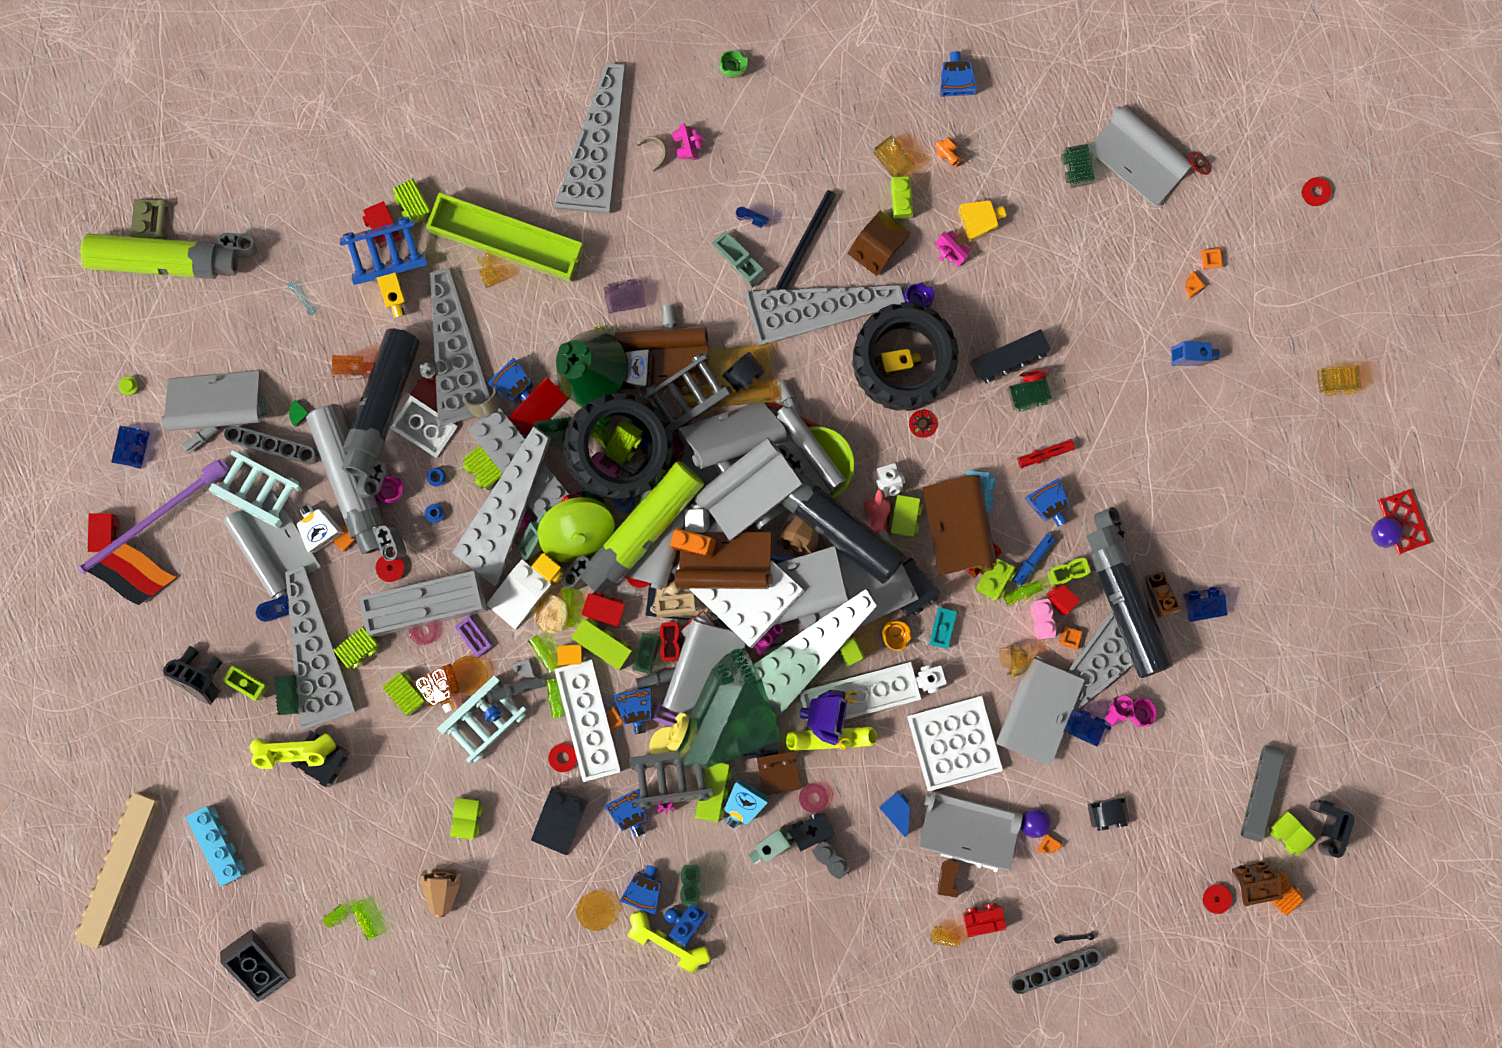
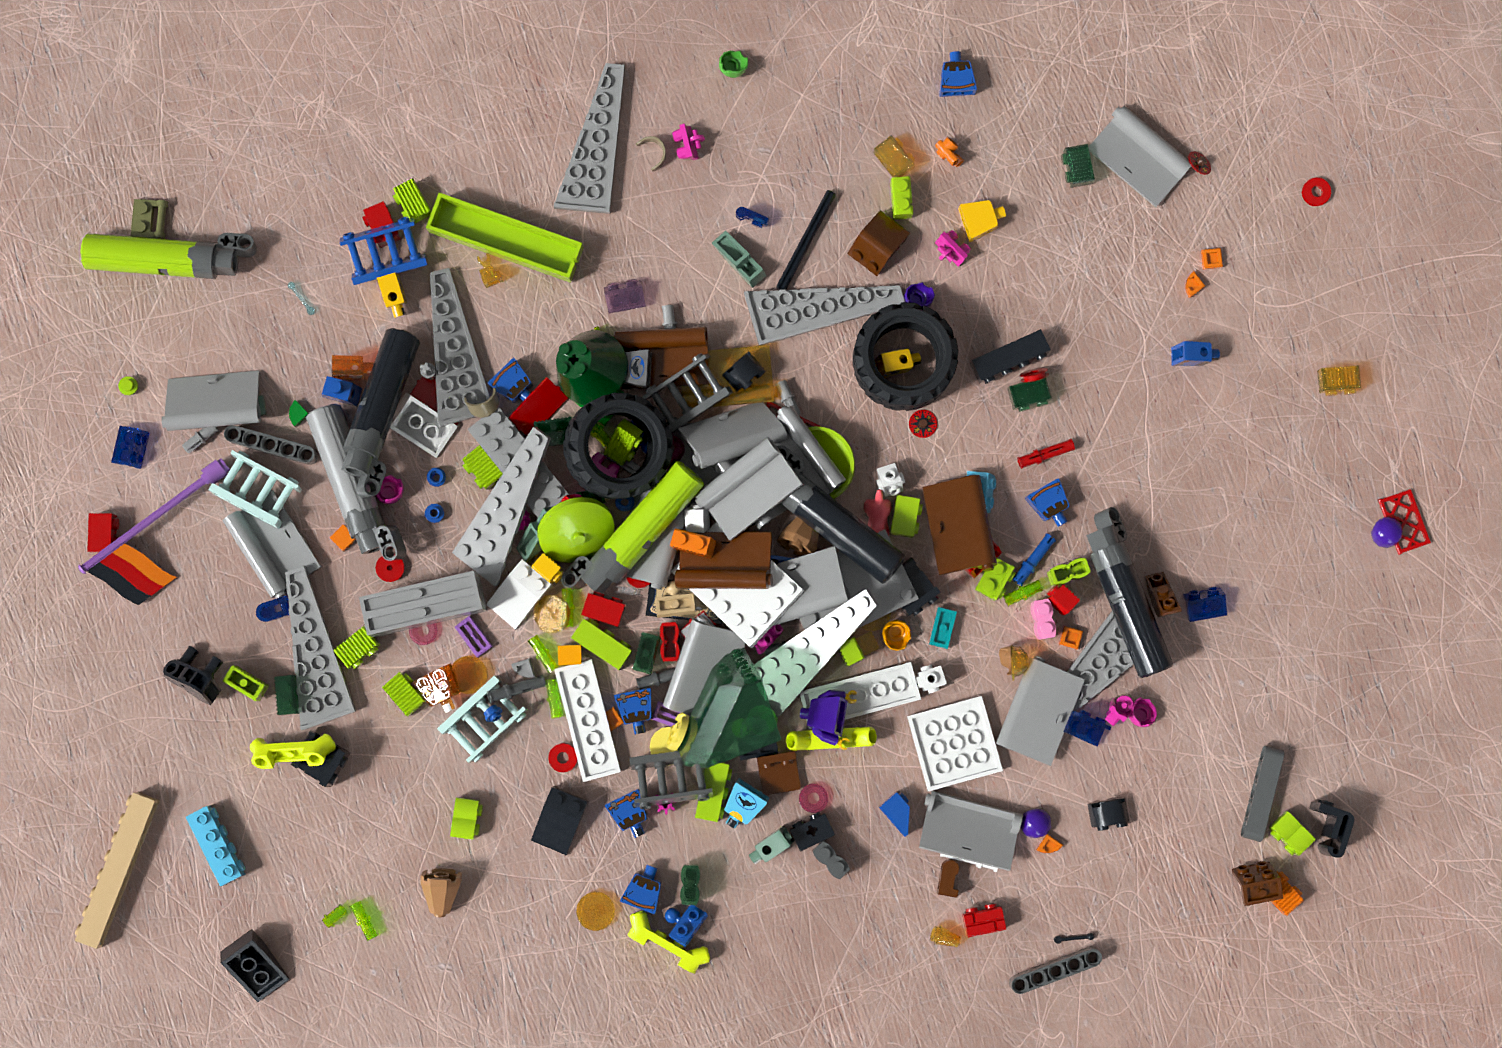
white torso [297,504,344,553] -> none
red piece [1203,885,1232,914] -> none
none -> blue torso [322,376,362,407]

